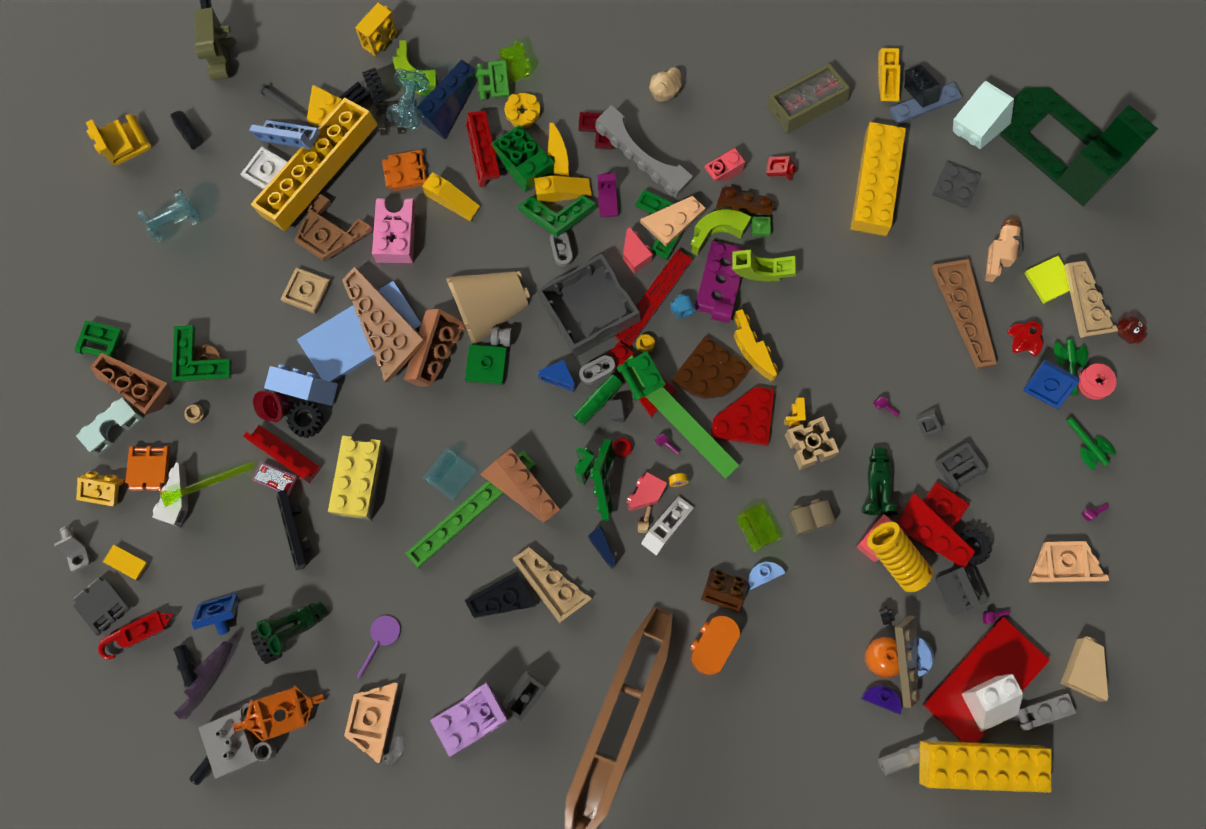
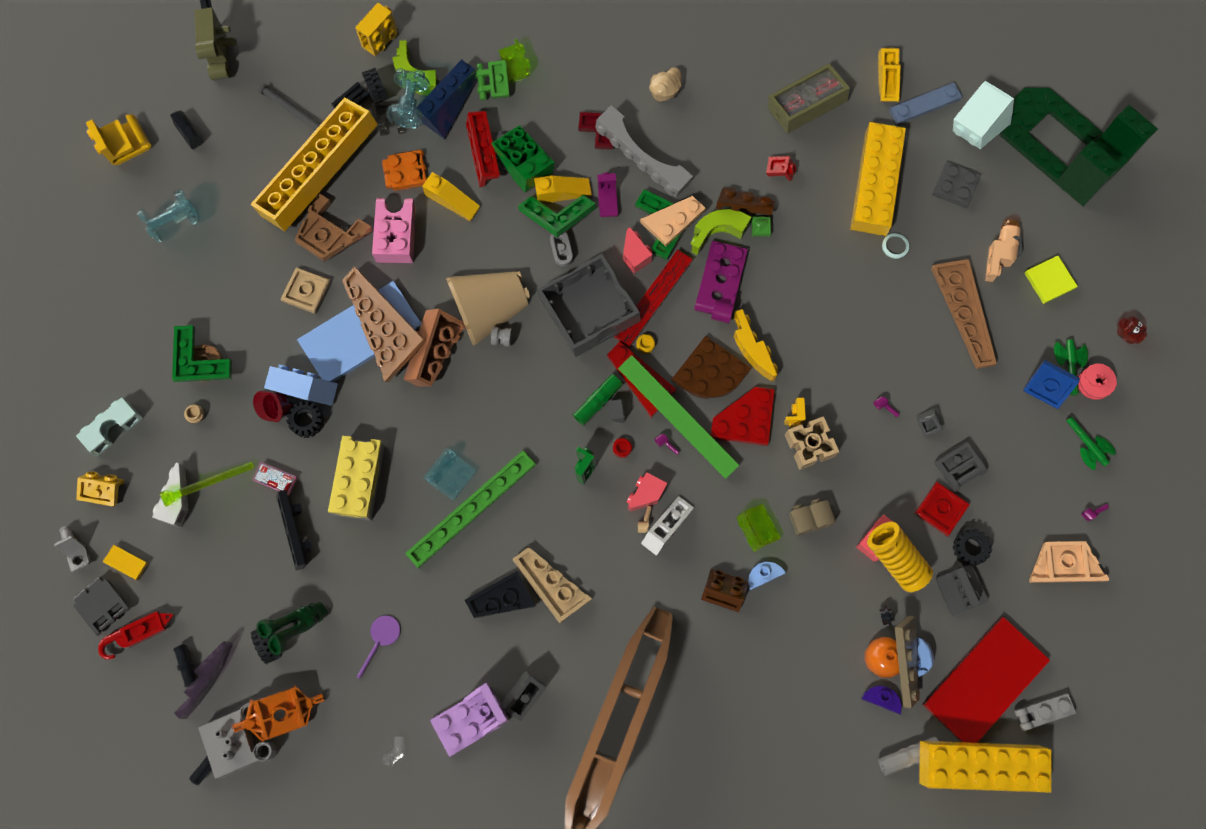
green plate [75,320,124,359] -> none
nougat wedge [90,353,172,415] -> none
orange plate [125,446,170,491] -> none
blue tile [191,593,239,635] -> none
white plate [241,146,288,189] -> none
red fence [243,425,321,484] -> none
medium blue fence [249,120,320,149] -> none
yellow wing [307,85,342,127] -> none
light nougat wing [344,683,399,763] -> none
green plate [465,344,507,385] -> none
nougat wedge [480,449,560,523] -> none
yellow plate [505,93,540,128] -> none
blue slope [538,360,575,392] -> none
yellow slope [548,123,569,177] -> none
light grey plate [579,355,616,385] -> none
dark blue slope [588,526,616,569] -> none
green plate [590,439,615,520] -> none
green plate [617,351,666,401] -> none
yellow tile [668,473,689,487] -> none
dark azure plate [670,294,696,319] -> none
orange brick [690,616,740,675] -> none
coral slope [704,148,745,182] -> none
lime arch [732,249,797,281] -> none
dark green piece [862,448,900,516] -> none
red wing [896,493,975,569] -> none
black brick [904,64,940,108] -> none
white slope [961,674,1023,732] -> none
magenta hand [983,610,1010,624] -> none
red plate [1007,321,1043,357] -> none
tan slope [1060,636,1108,702] -> none
tan wing [1064,261,1118,338] -> none
none -> light aqua piece [882,233,909,259]

